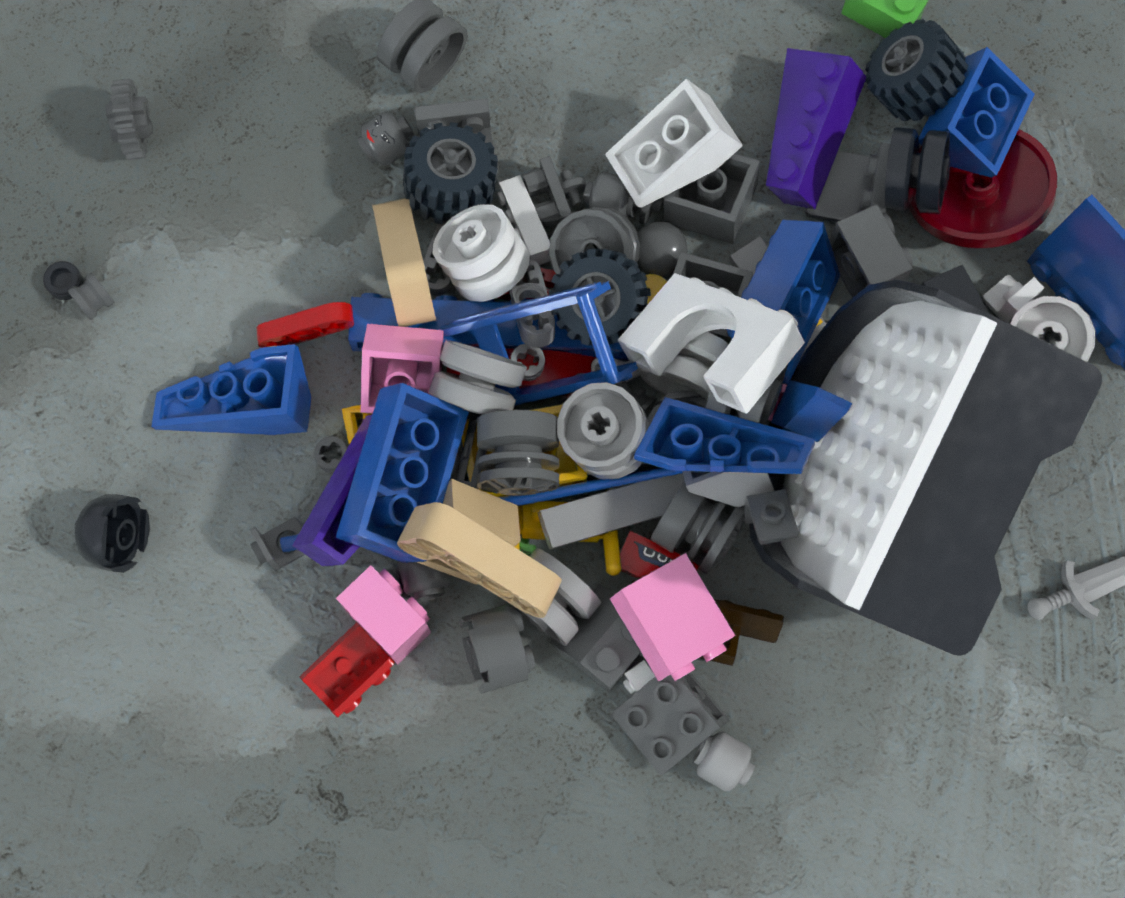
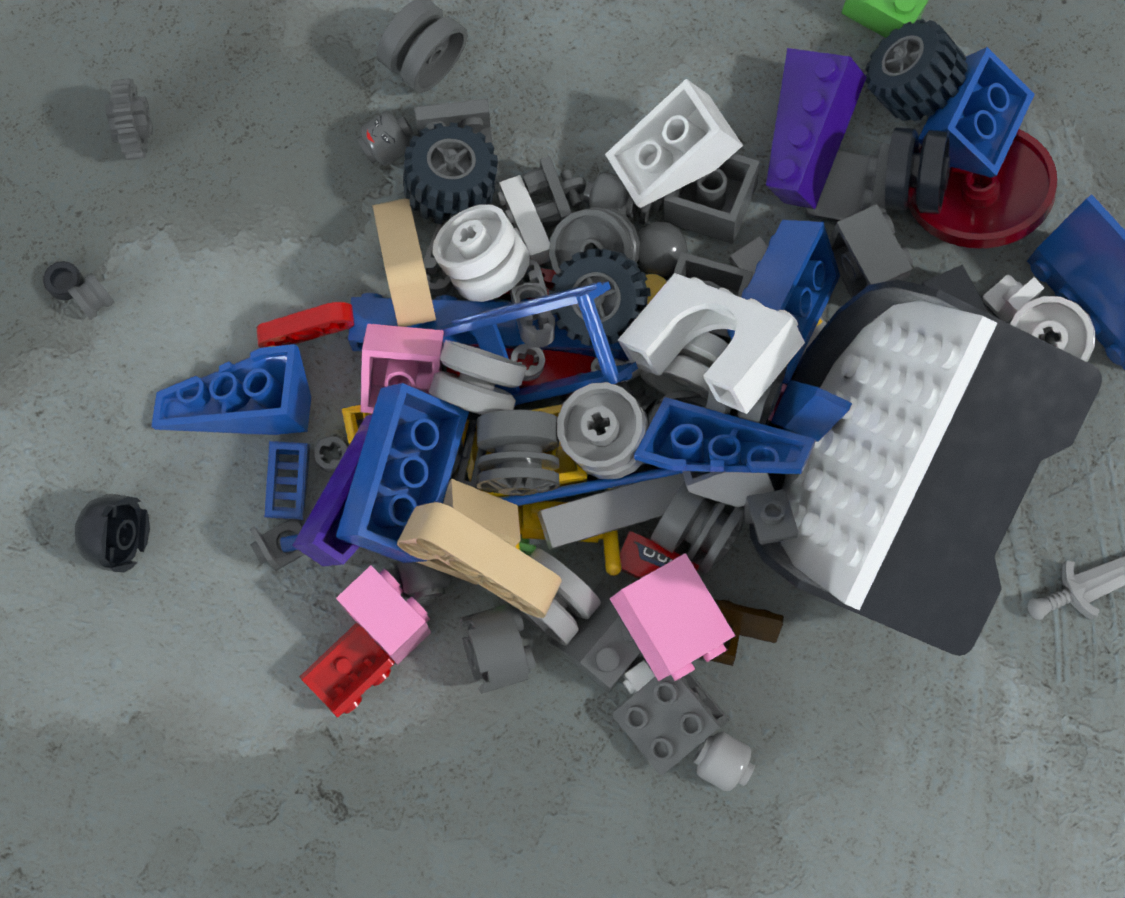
none -> blue slope [264,441,310,520]

